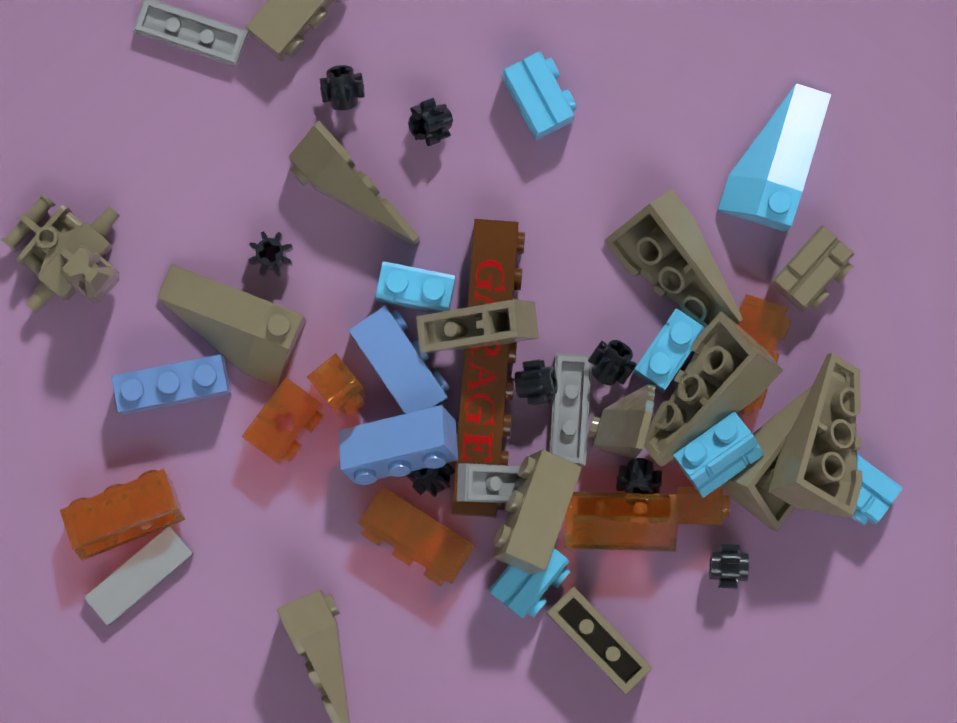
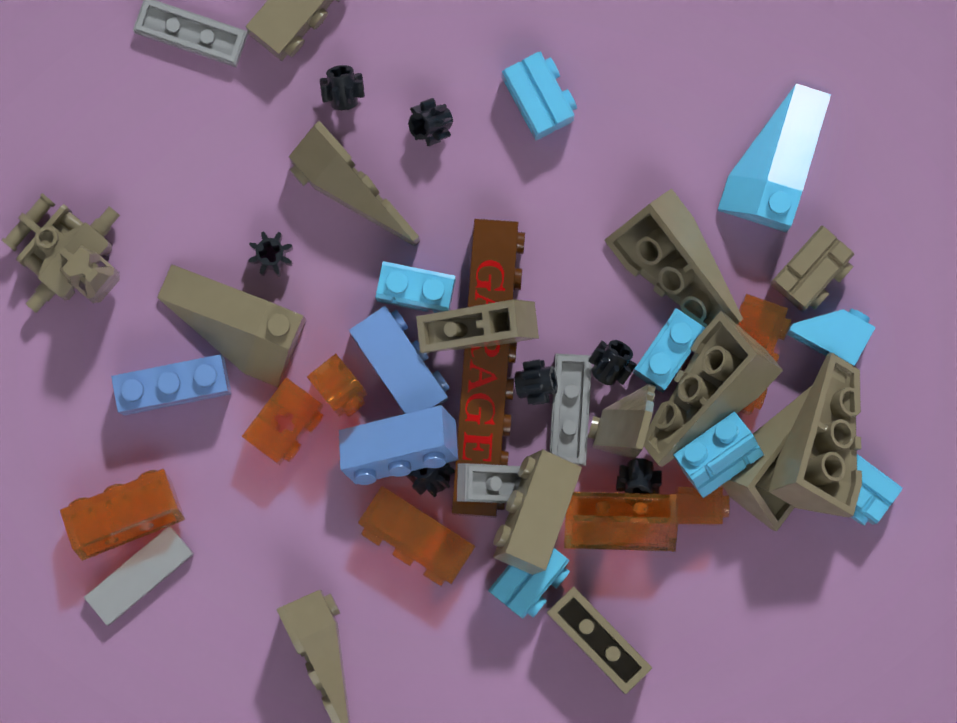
black gear [709,544,749,589] -> none
none -> medium azure slope [786,308,876,366]

